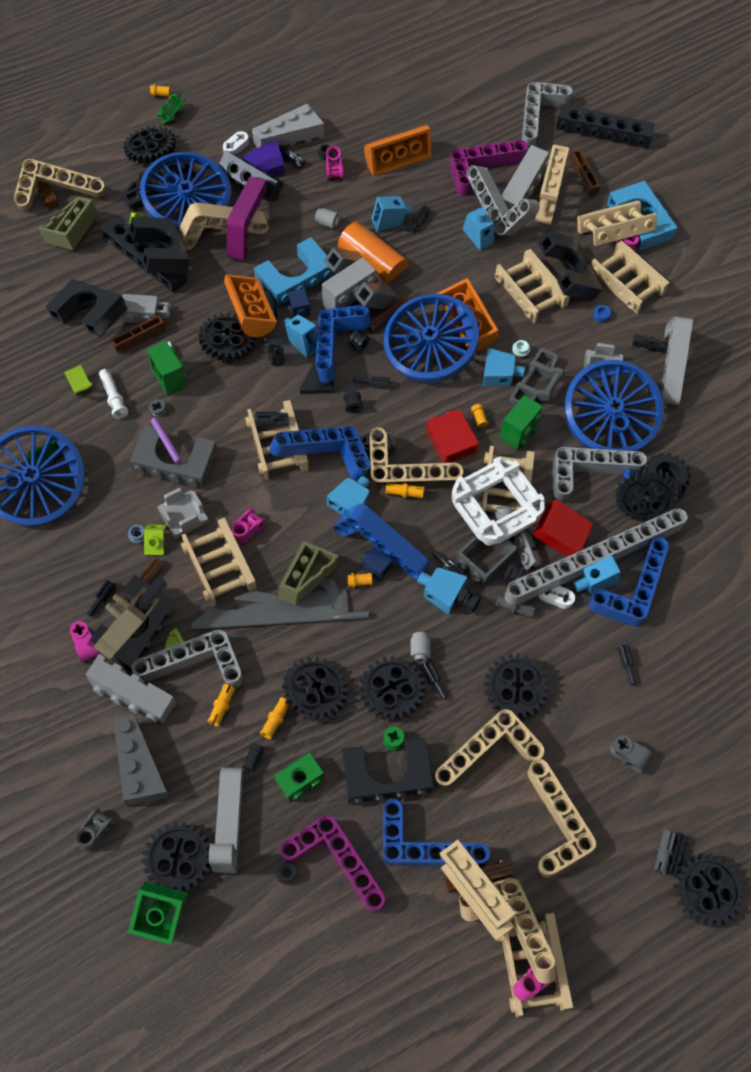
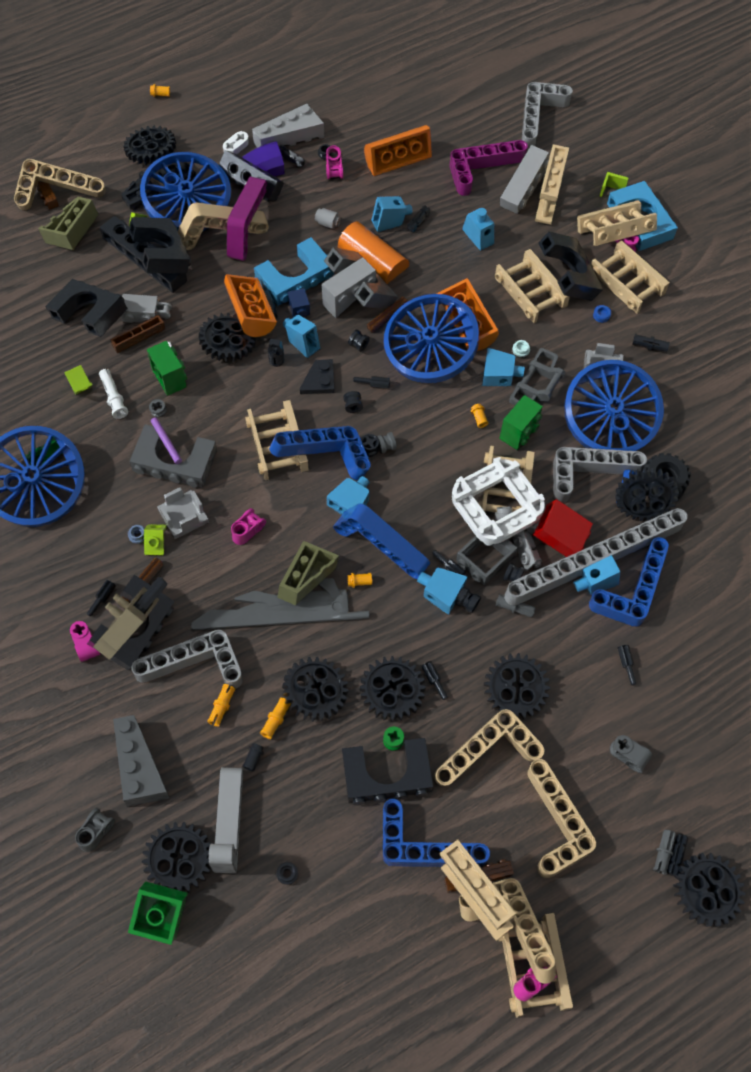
light grey wedge [85,654,176,724] -> none
green hinge [157,93,186,125] -> none
lime tile [165,628,184,649] -> none
tan fence [181,518,257,607] -> none
black hinge [255,411,289,428] -> none
green brick [274,752,324,802] -> none
magenta beam [280,815,385,913] -> none
blue beam [316,305,371,383] -> none
dark blue brick [361,547,393,581] -> none
tan beam [369,427,463,483] -> none
light orange pin [386,482,425,499] -> none
light grey brick [410,632,431,663] -> none
red brick [425,409,479,463] -> none
light grey beam [467,165,540,236] -> none
white beam [538,586,575,609] -> none
black brick [556,104,655,148] -> none
reddish brown piece [570,149,601,195] -> none
light grey beam [661,316,693,406] -> none
none -> lime bracket [600,172,629,198]

